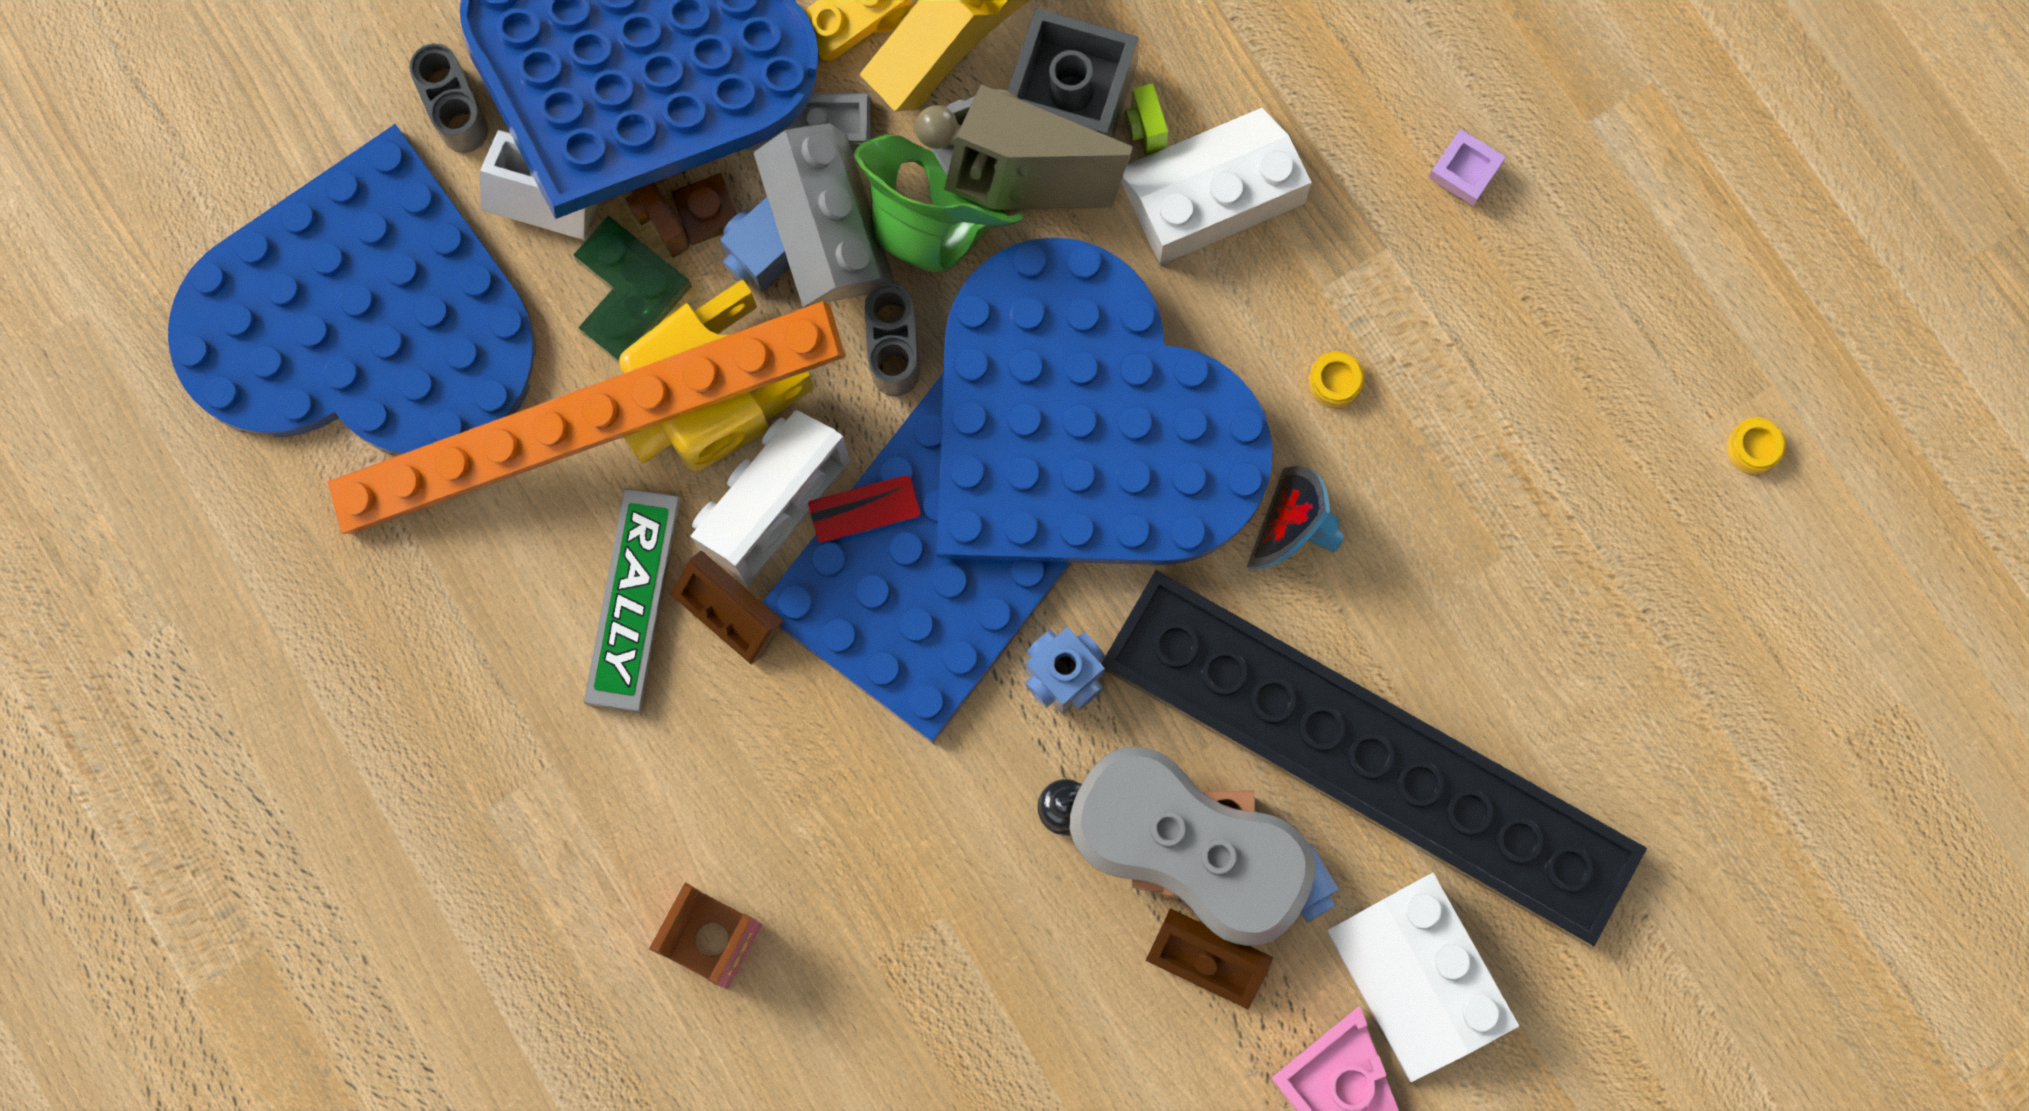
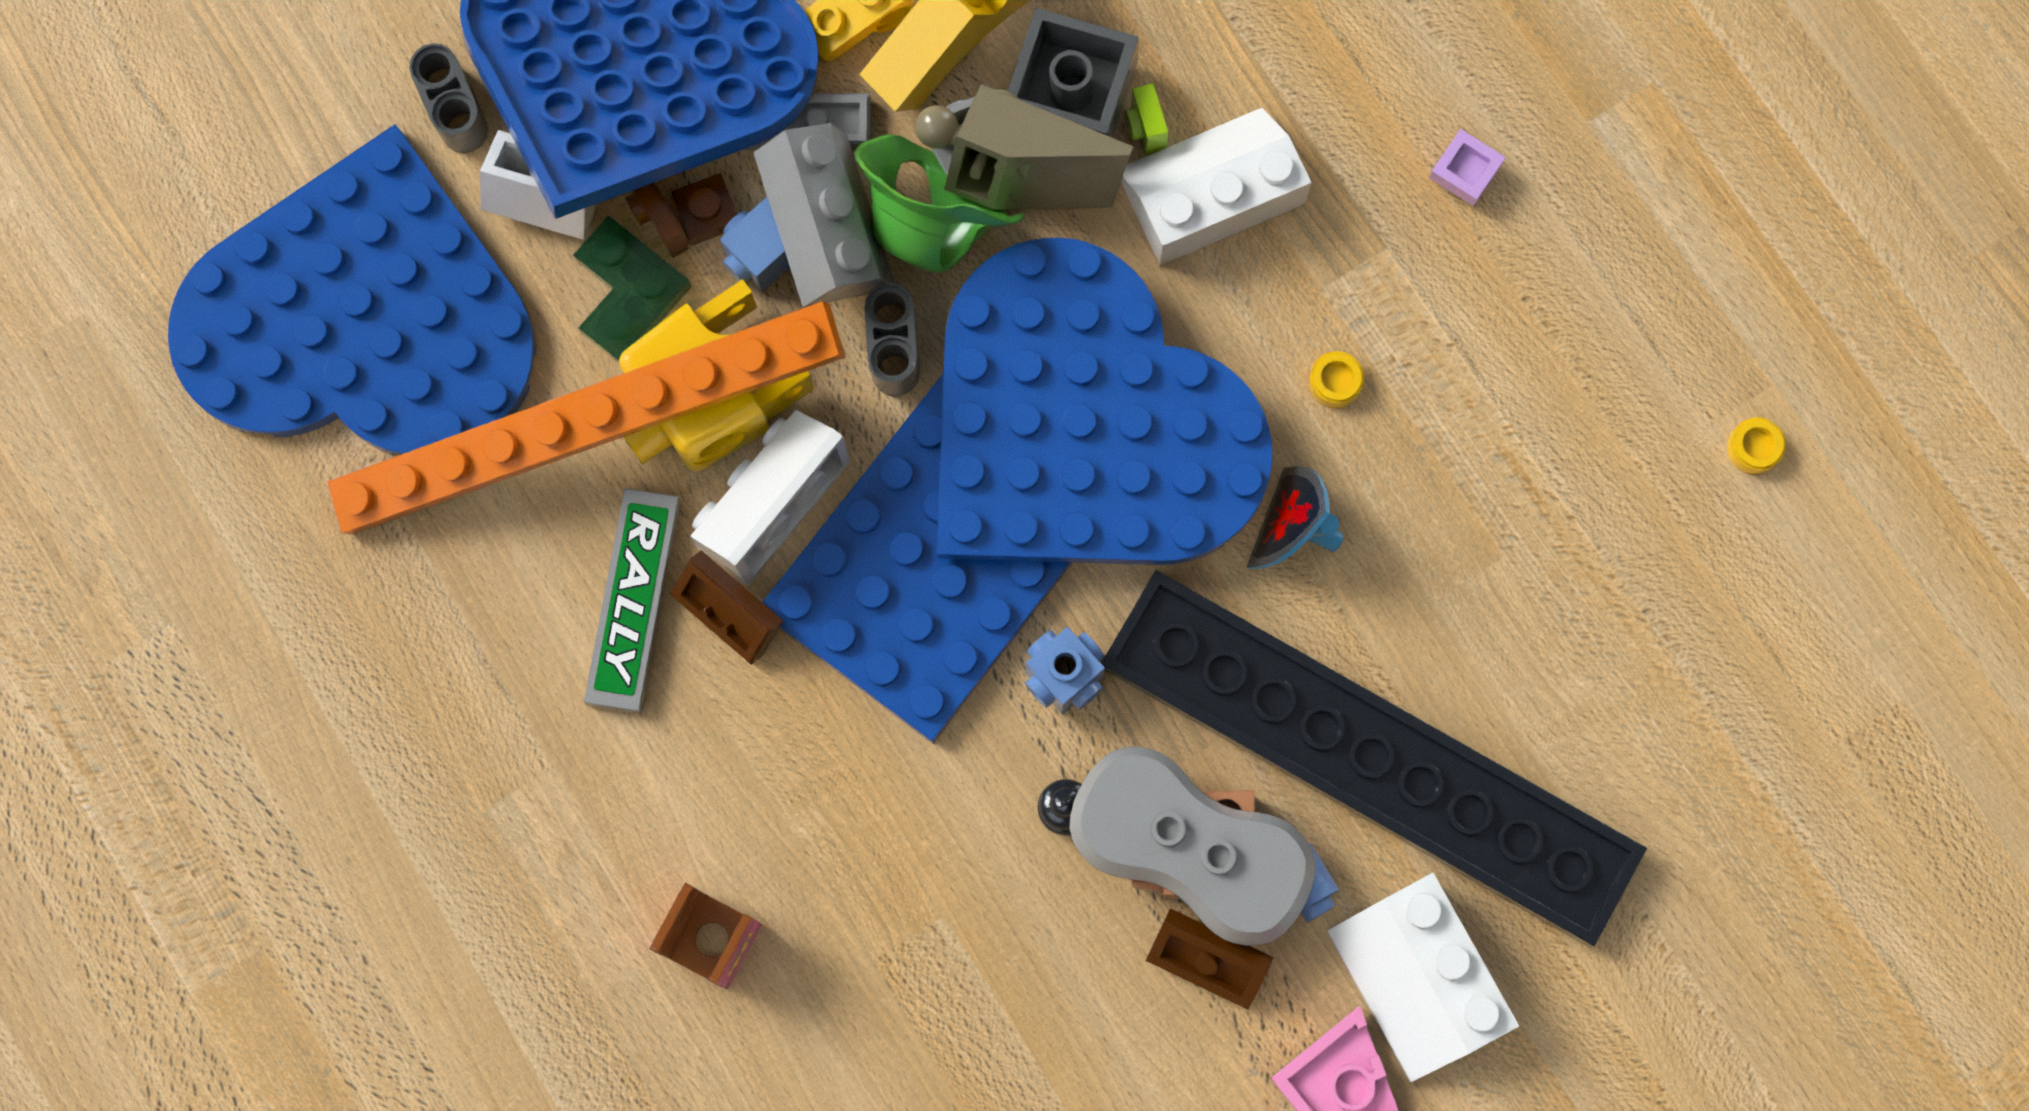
red sticker [808,475,920,543] -> none

